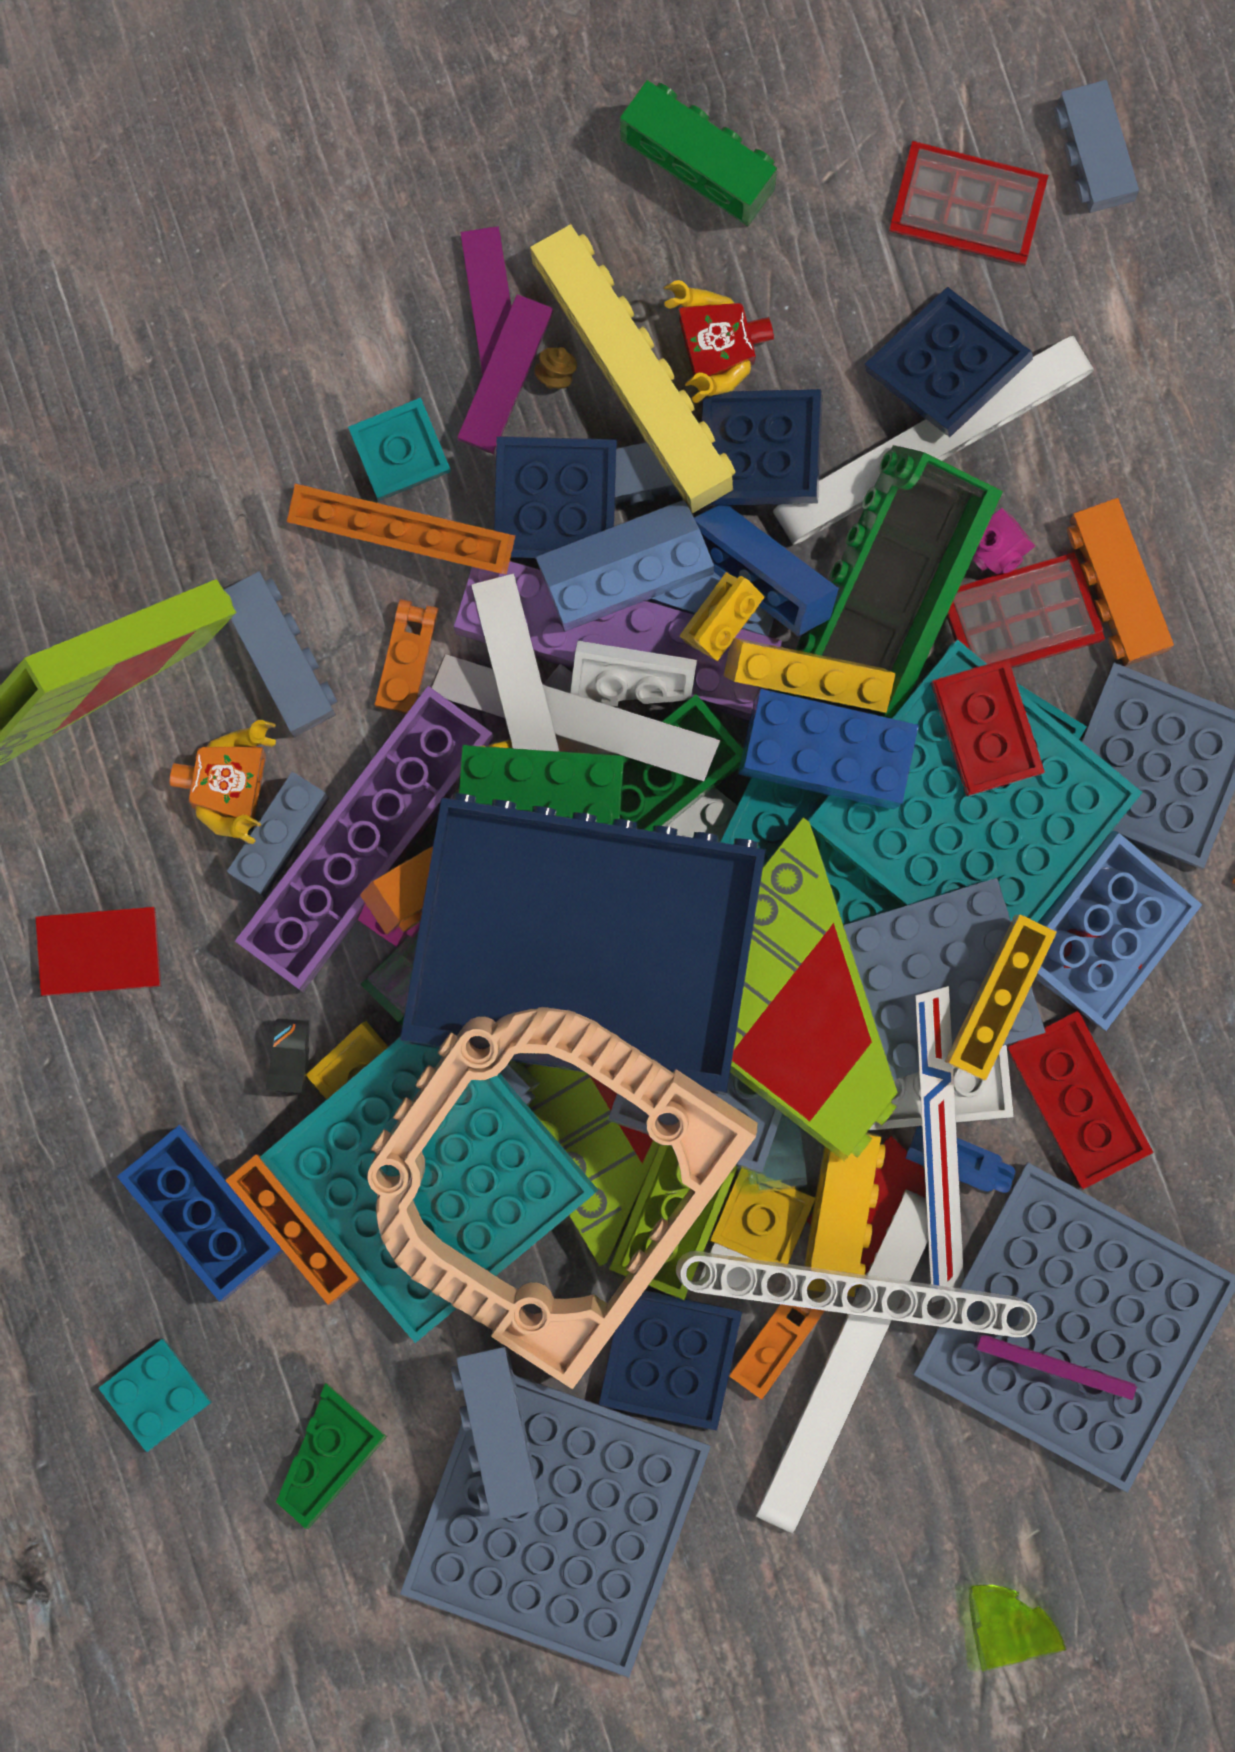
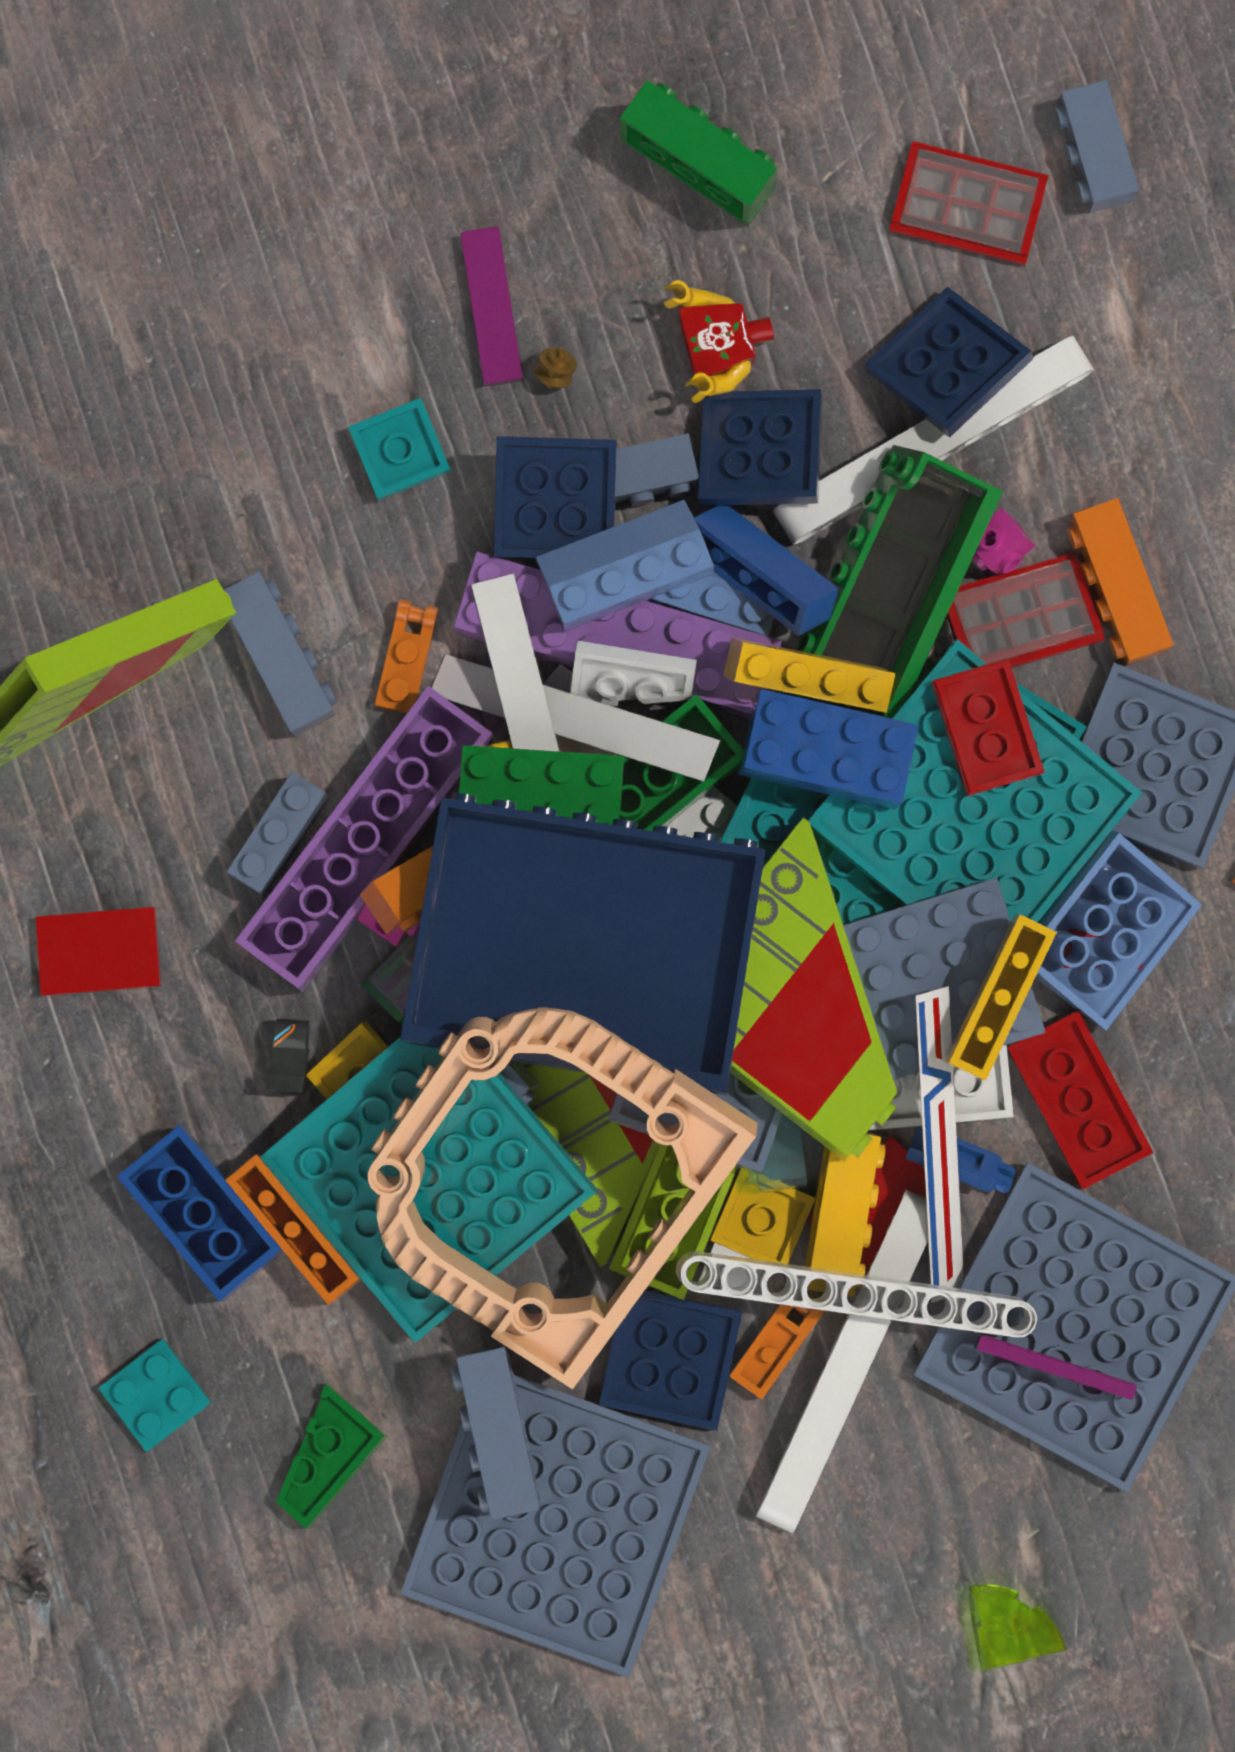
torso [170,720,276,844] -> none
orange plate [286,484,515,575] -> none
magenta tile [457,294,554,455] -> none
light yellow brick [530,224,735,513] -> none
yellow bracket [679,572,765,661] -> none

